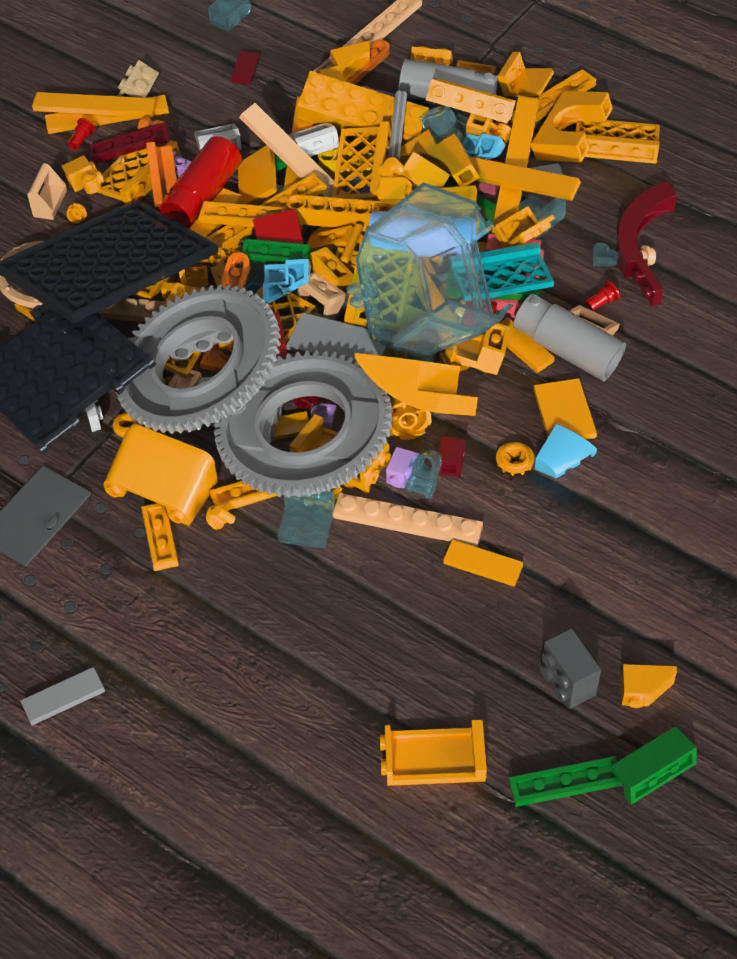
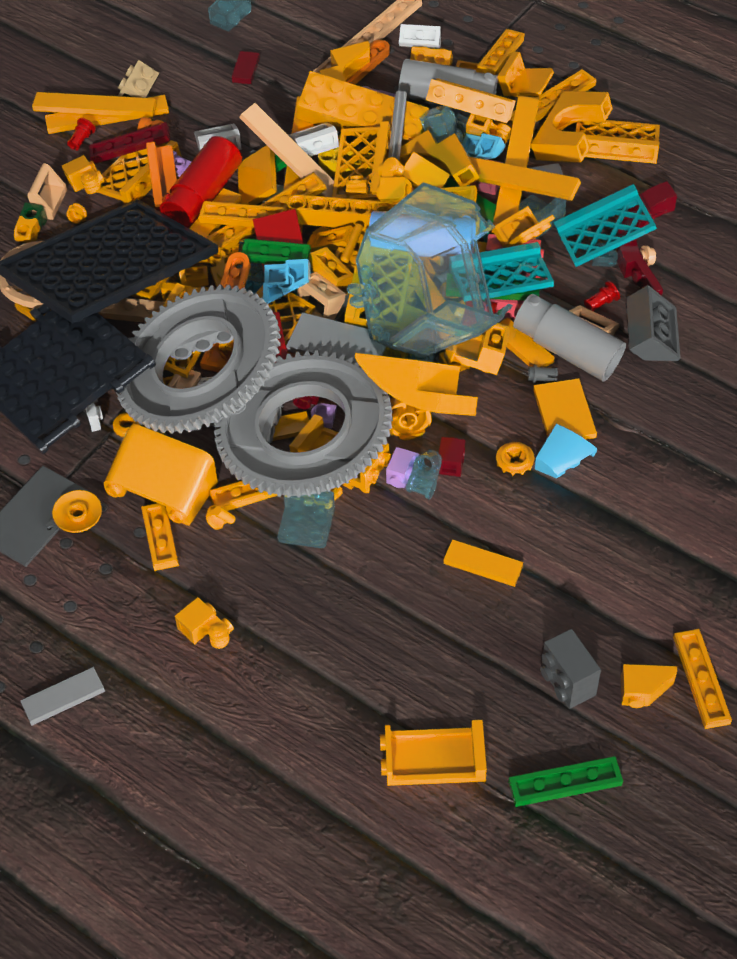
light nougat plate [333,493,483,547] -> none
green panel [611,727,697,805] -> none
none -> leg [14,203,48,243]
none -> light orange dish [52,490,102,533]
none -> light orange brick [175,597,234,649]
none -> light orange plate [346,175,369,196]
none -> white tile [399,24,441,49]
none -> light orange plate [477,29,525,75]
none -> dark grey pin [528,364,558,383]
none -> teal fence [554,184,657,267]
none -> dark grey slope [626,285,680,361]
none -> light orange tile [673,629,732,729]

